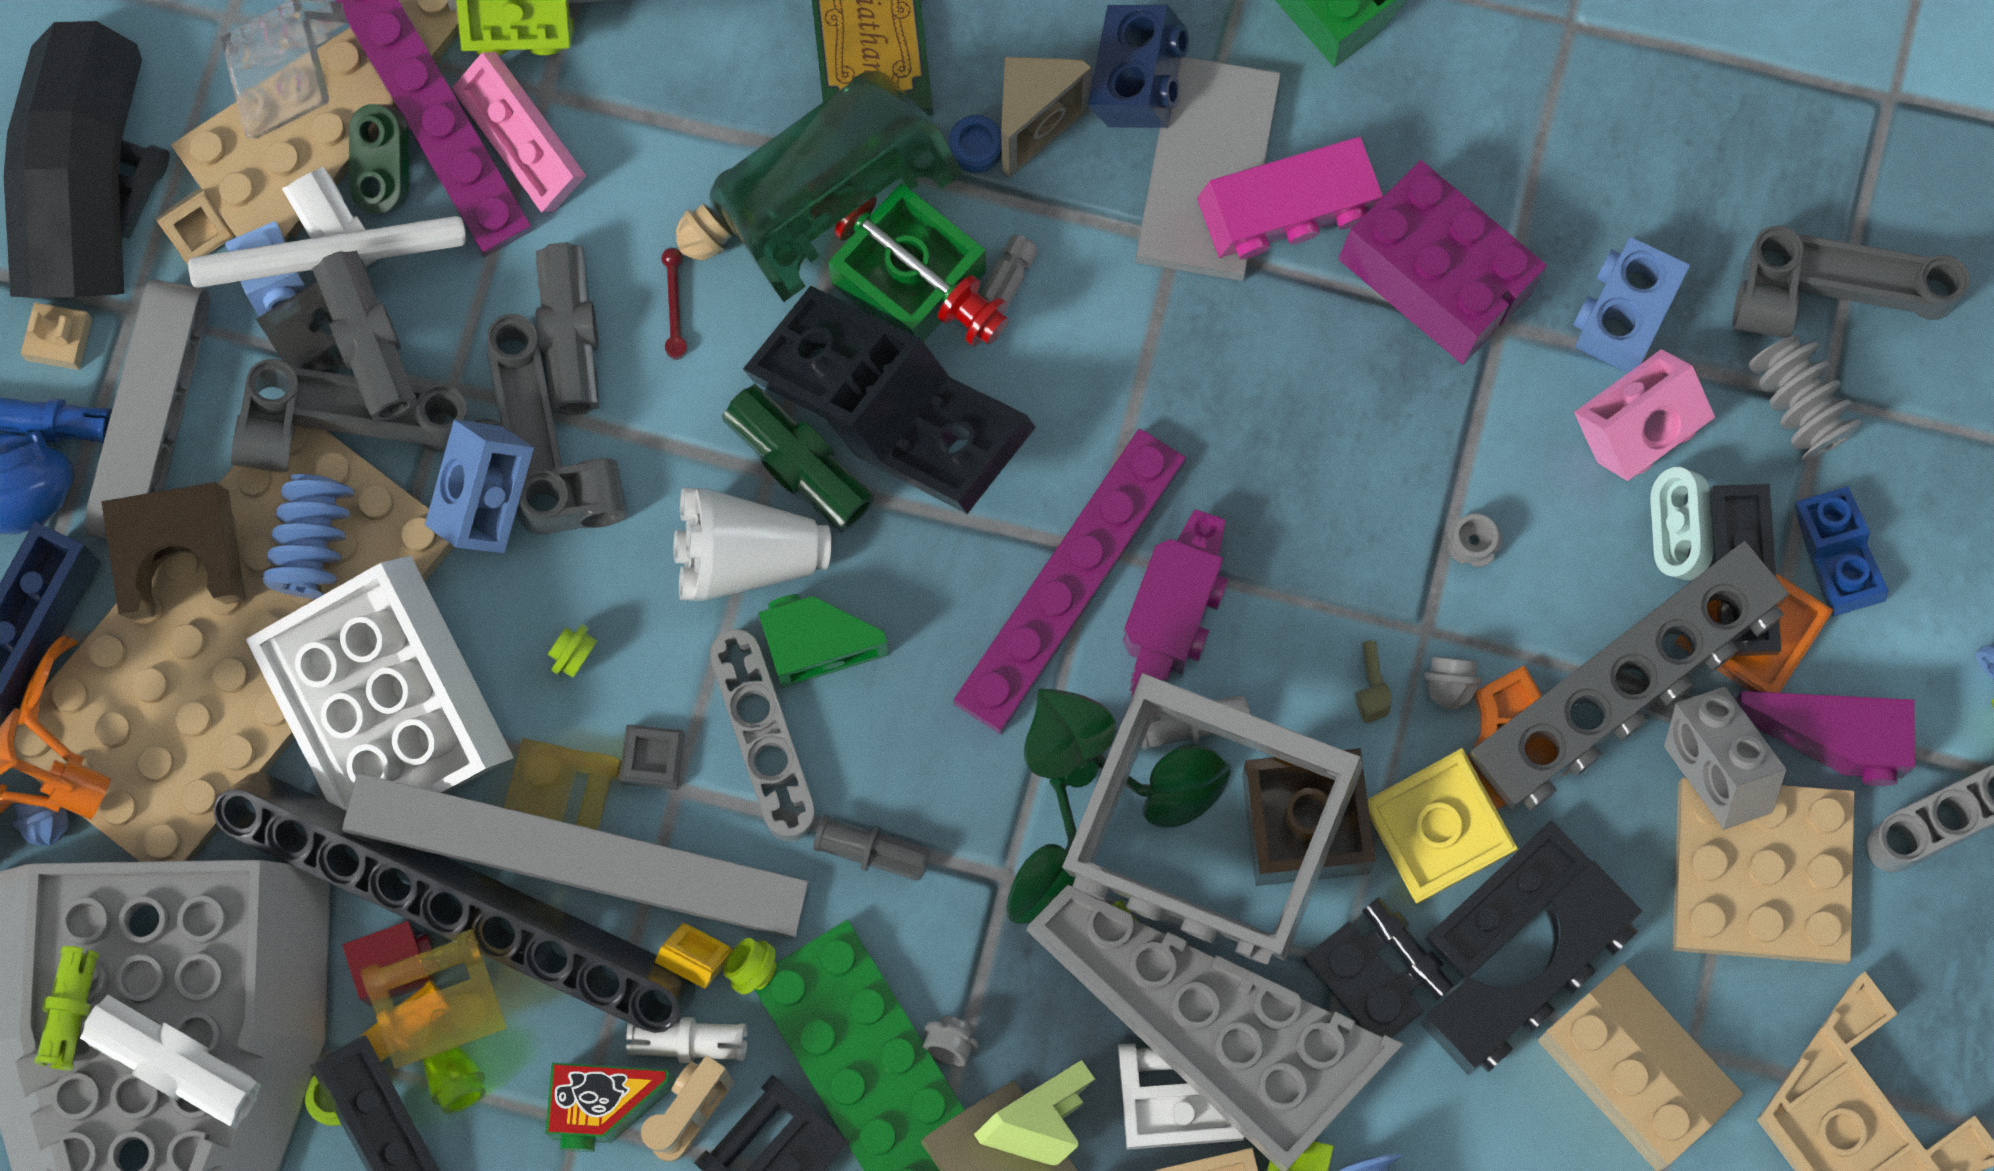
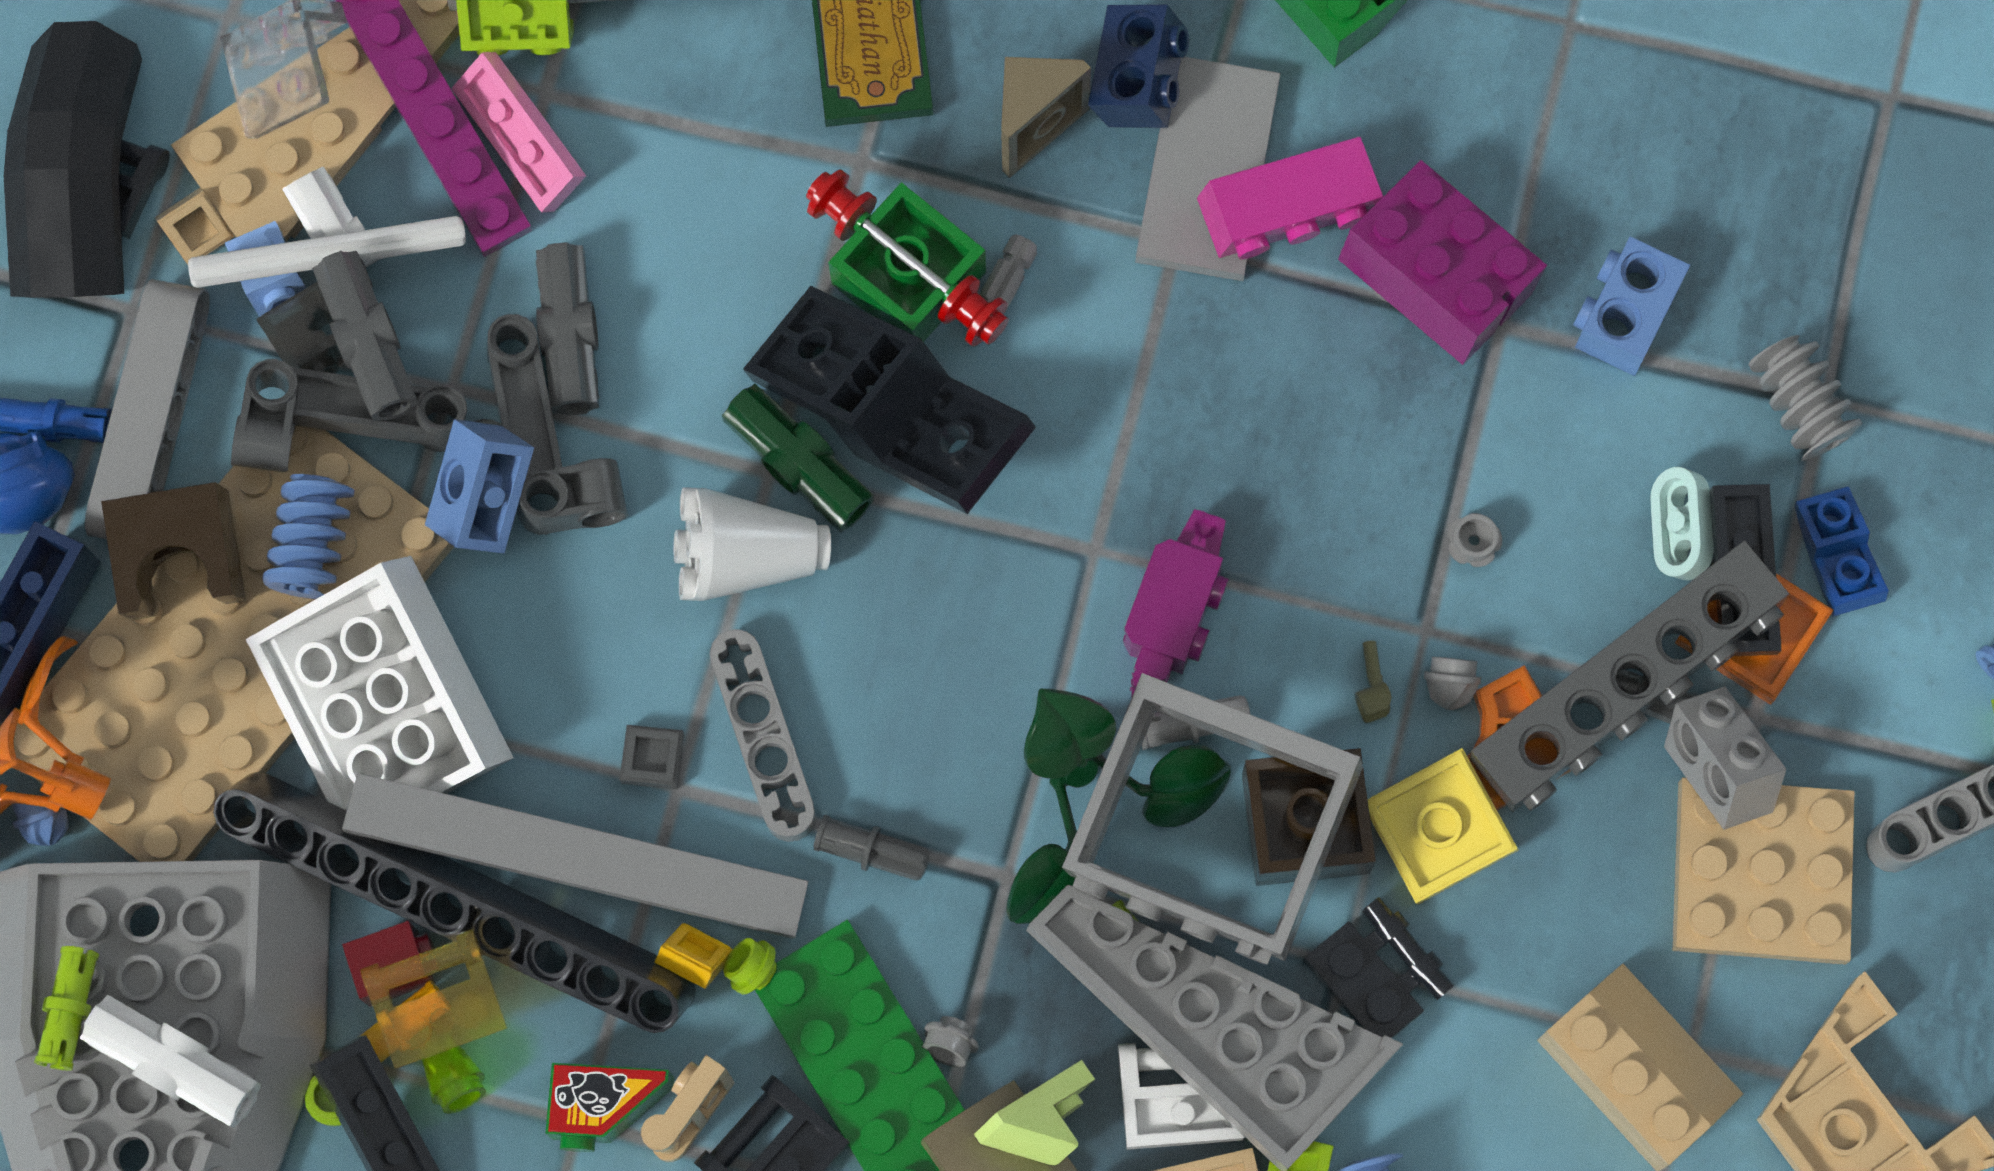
tan tile [20,302,93,370] -> none
dark green plate [349,103,409,214] -> none
clear yellow plate [503,738,622,830] -> none
lime plate [547,623,597,678] -> none
white pin [626,1017,747,1063] -> none
dark red hinge [661,247,688,360] -> none
tan plate [676,203,733,261] -> none
clear green windscreen [709,70,963,302] -> none
green slope [758,594,889,689] -> none
blue tile [948,115,1002,173] -> none
magenta plate [953,428,1186,735] -> none
black arch [1420,860,1643,1076] -> none
black plate [1425,820,1592,980] -> none
bright pink brick [1574,349,1715,481] -> none
dark grey piece [1732,226,1970,338] -> none
magenta slope [1735,691,1915,786] -> none

